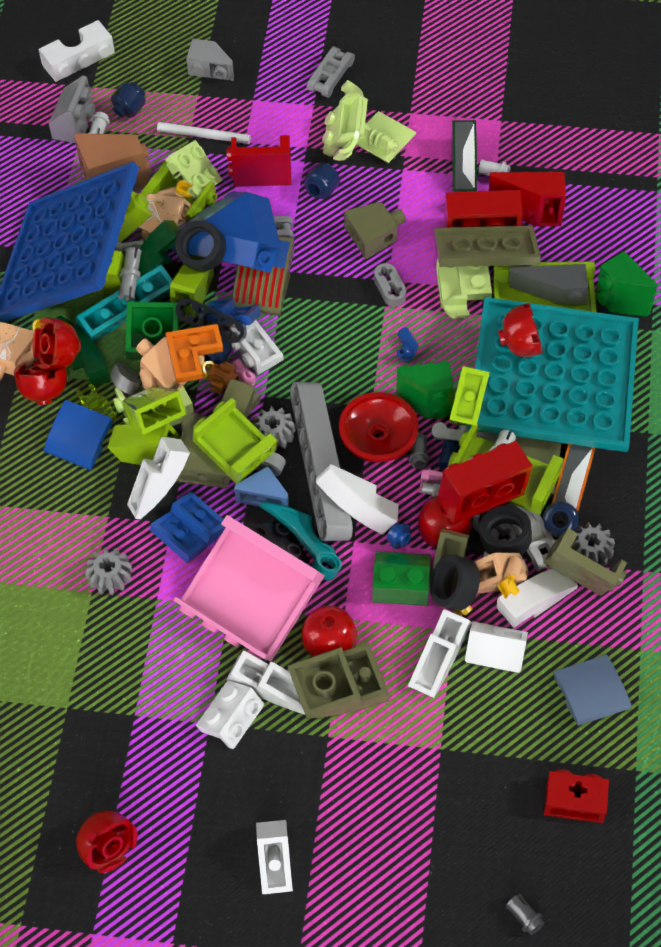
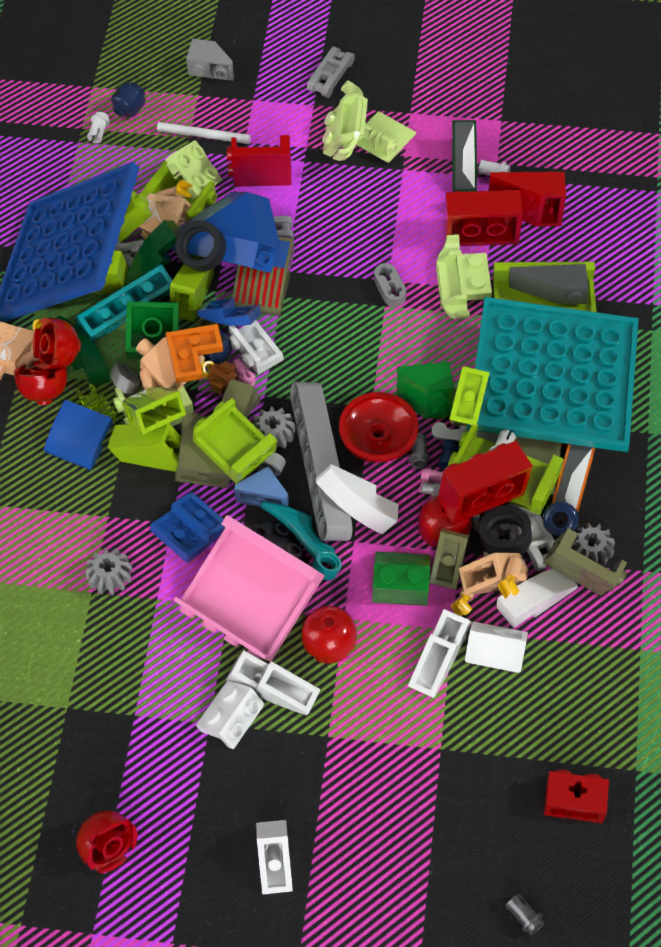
white arch [39,20,115,82] -> none
light grey slope [49,76,95,143] -> none
nougat slope [74,133,151,189] -> none
light grey pin [118,247,142,301] -> none
white slope [127,437,190,519] -> none
black beam [176,298,247,343] -> none
olive slope [288,643,389,719] -> none
dark blue head [304,163,340,199] -> none
olive torso [344,202,406,260] -> none
blue plate [387,523,411,549] -> none
blue arm [397,327,418,362] -> none
black tyre [430,555,480,610] -> none
olive plate [434,226,541,268] -> none
red cylinder [498,303,543,358] -> none
sand blue slope [554,654,631,726] -> none
green slope [595,251,658,317] -> none

